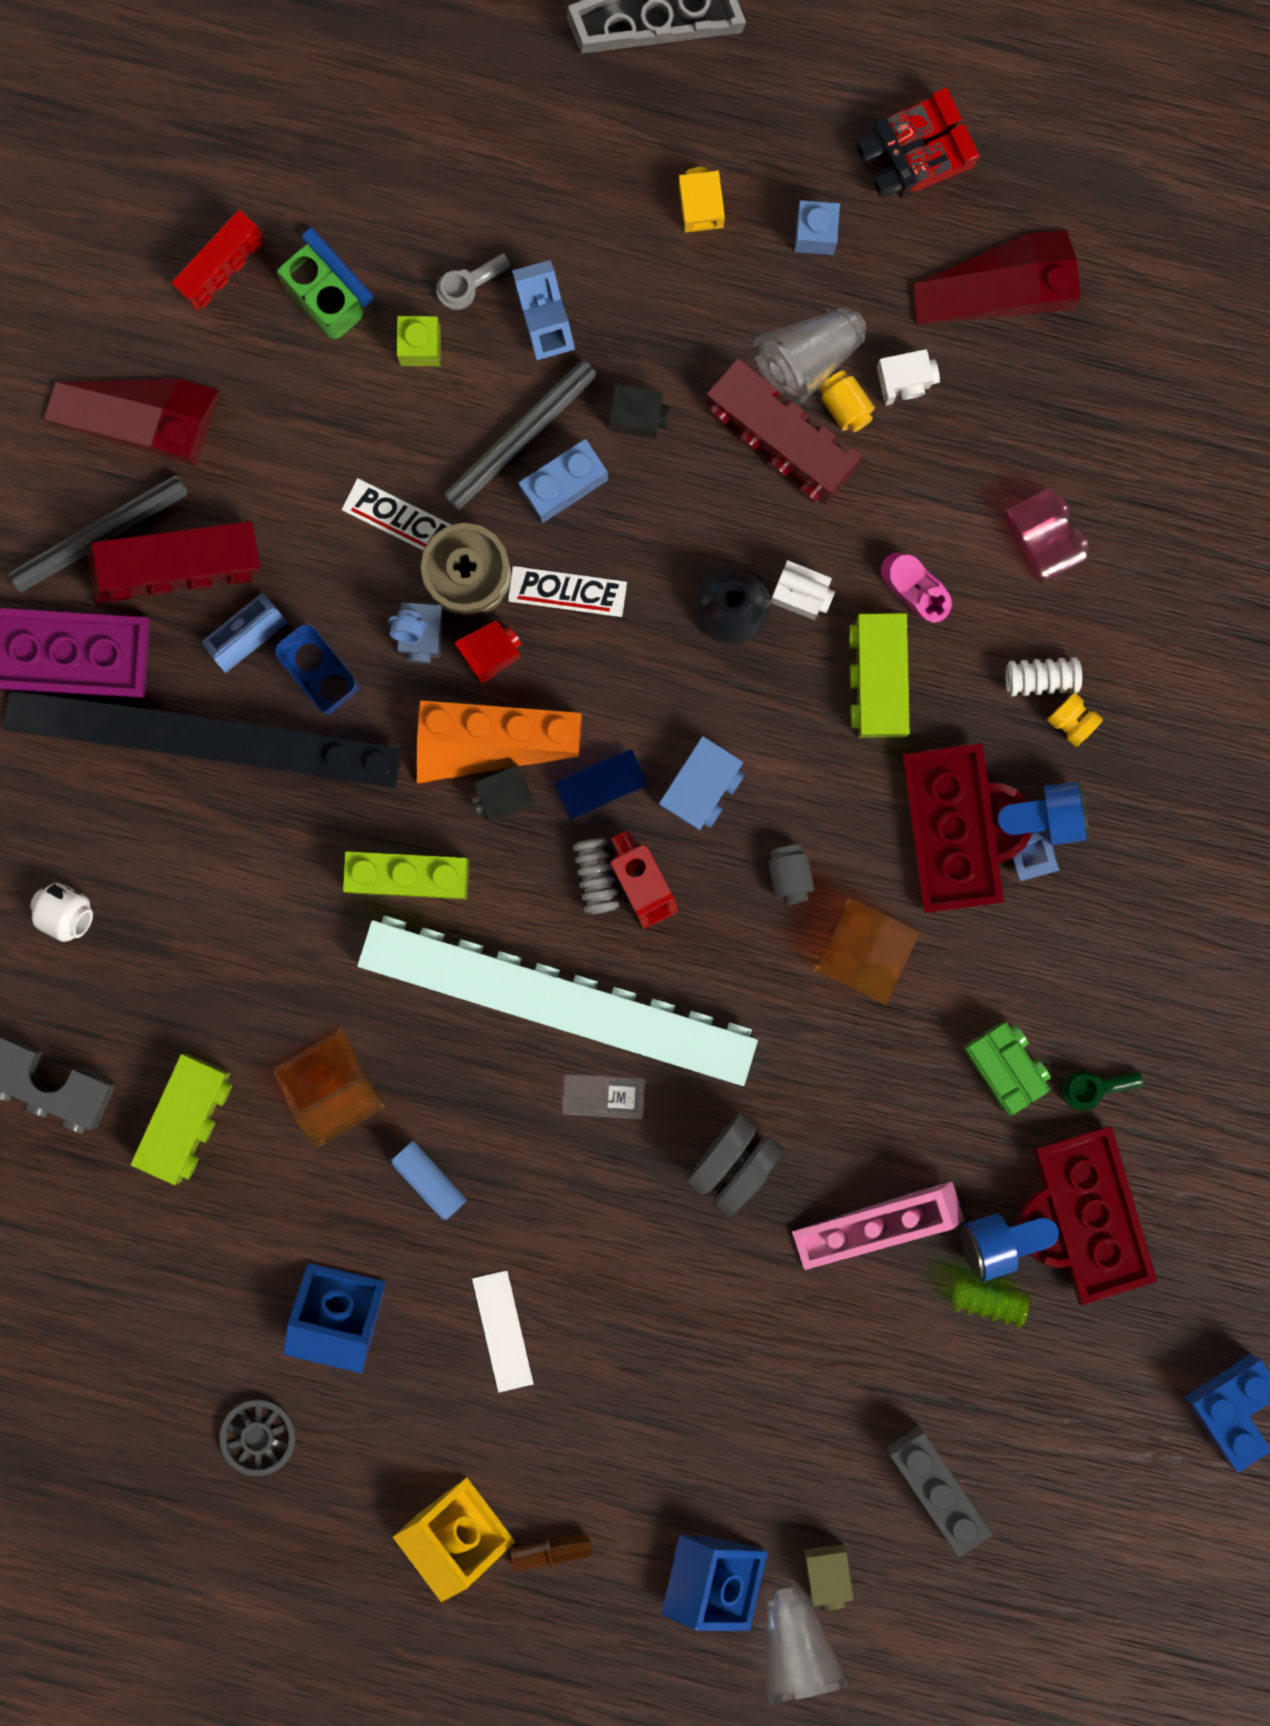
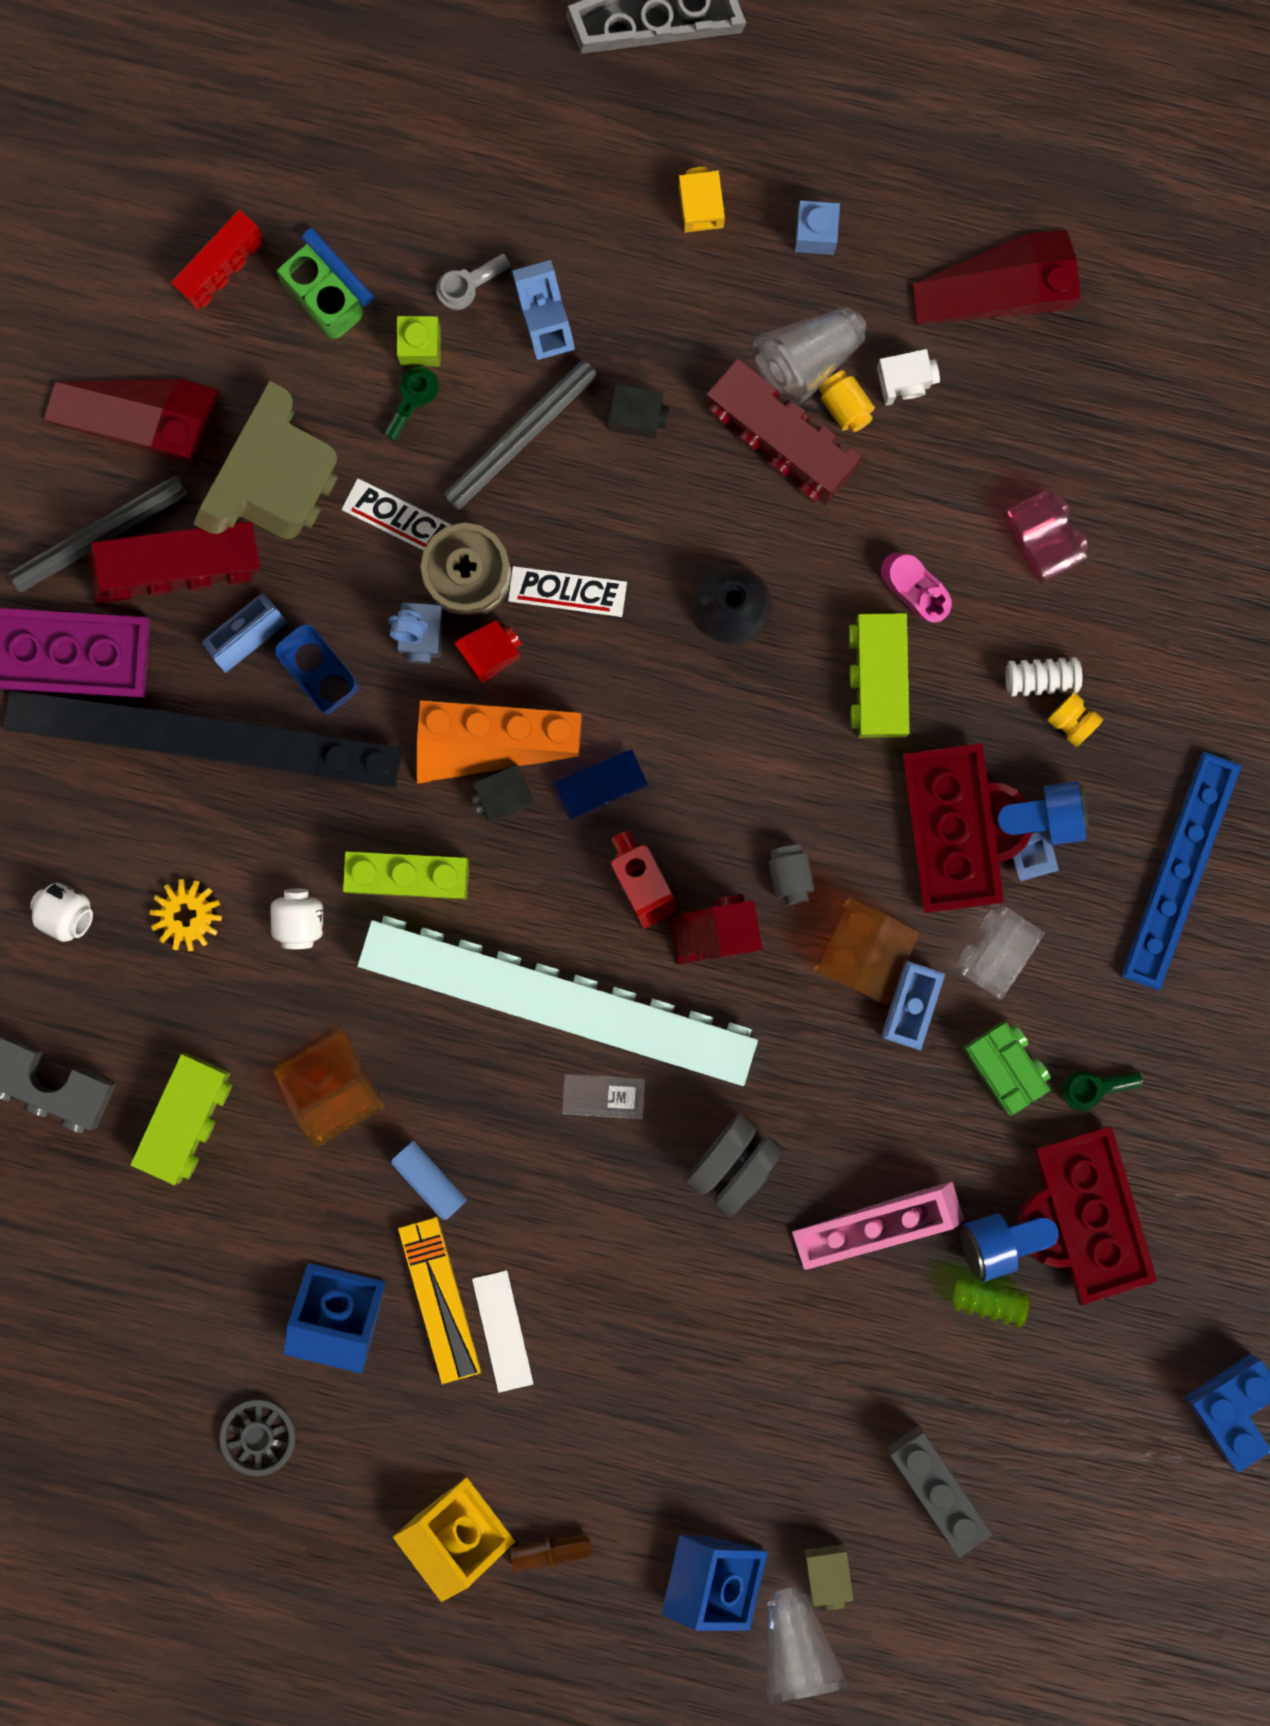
medium blue brick [519,439,608,524] -> none
light grey piece [573,838,620,915] -> none
medium blue brick [659,736,745,832] -> none
white brick [771,560,835,620] -> none
hips [856,87,980,198] -> none
none -> yellow gear [149,879,222,951]
none -> olive brick [193,381,339,539]
none -> white head [270,889,323,949]
none -> dark green plate [382,366,439,442]
none -> yellow tile [398,1216,481,1384]
none -> dark red wedge [669,894,763,965]
none -> medium blue brick [881,961,945,1050]
none -> clear brick [957,906,1045,1001]
none -> blue tile [1120,752,1242,991]

